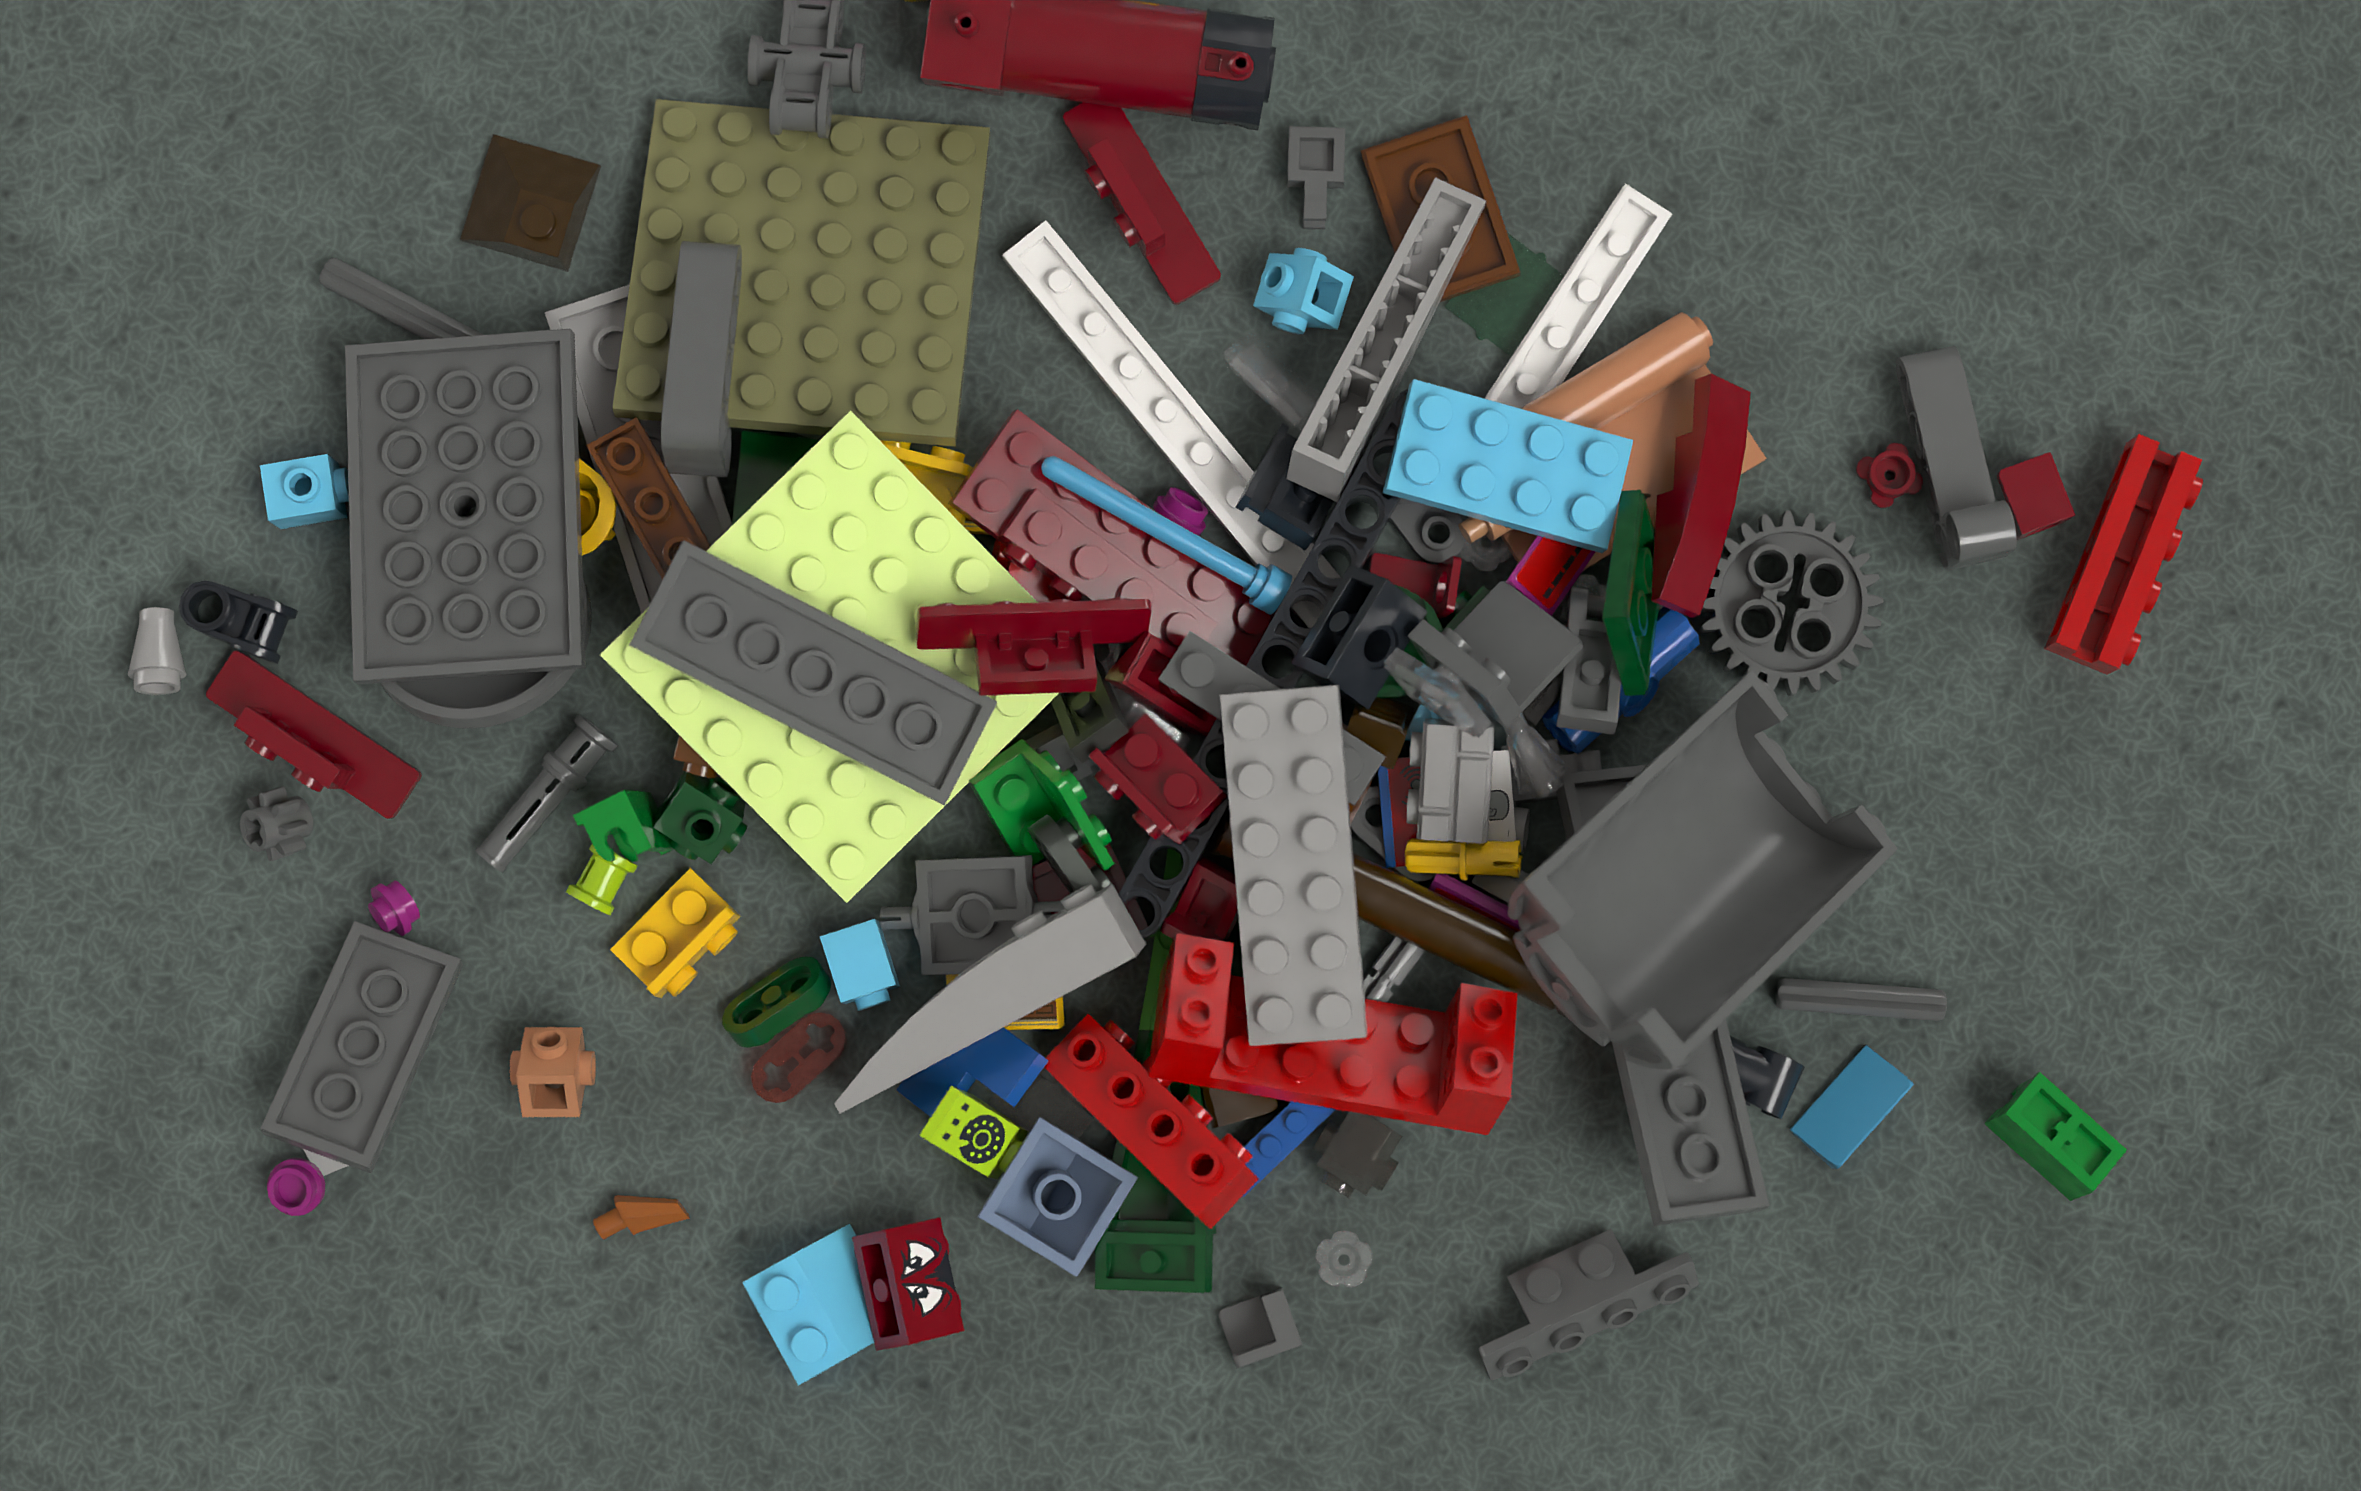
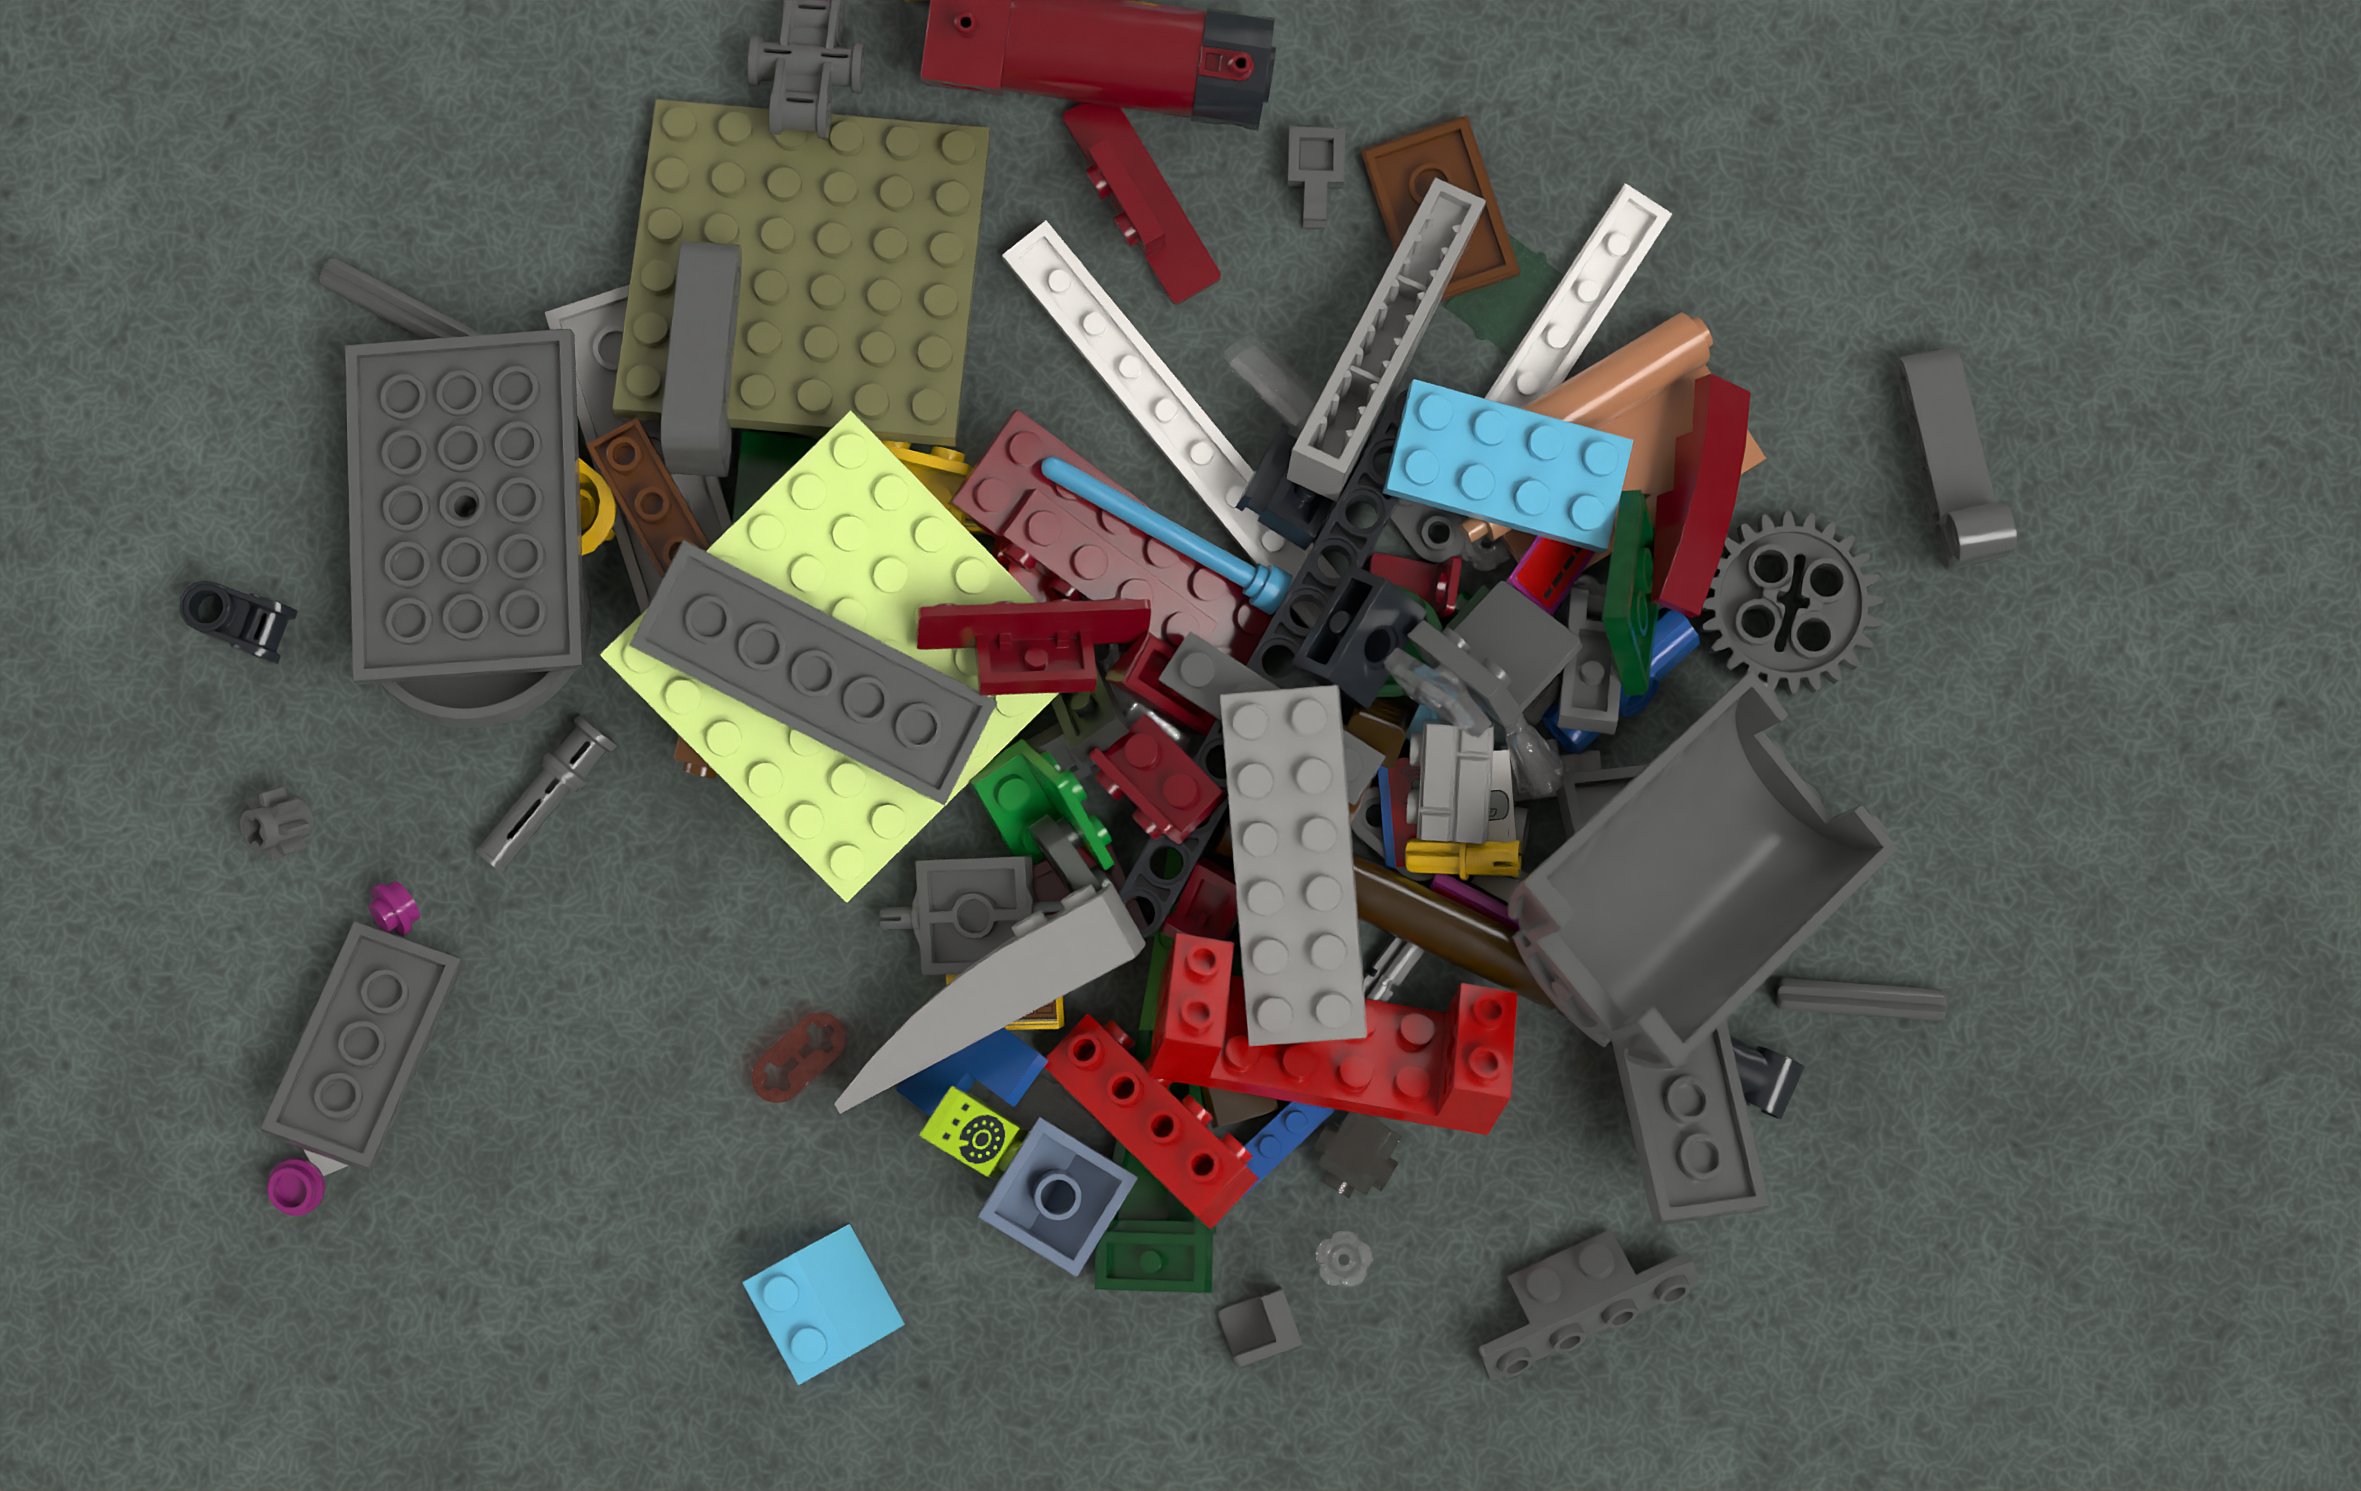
light grey cone [128,607,186,695] -> none
dark red bracket [206,651,422,819] -> none
medium azure brick [260,454,349,529] -> none
dark brown slope [460,134,601,272] -> none
nougat brick [510,1027,596,1117] -> none
lime bush [566,844,638,915] -> none
green hinge [573,790,674,862] -> none
dark orange bar [593,1195,690,1240] -> none
yellow bracket [610,868,741,998] -> none
dark green brick [653,771,748,864] -> none
dark green plate [722,956,831,1048] -> none
medium azure brick [820,919,900,1011] -> none
dark red brick [852,1217,964,1351] -> none
magenta plate [1153,488,1208,536] -> none
medium azure brick [1253,248,1354,334] -> none
dark azure slope [1789,1045,1914,1169] -> none
dark red plate [1856,443,1923,509] -> none
green hinge [1984,1072,2127,1201] -> none
dark red panel [1997,452,2075,540] -> none
red brick [2044,434,2203,675] -> none

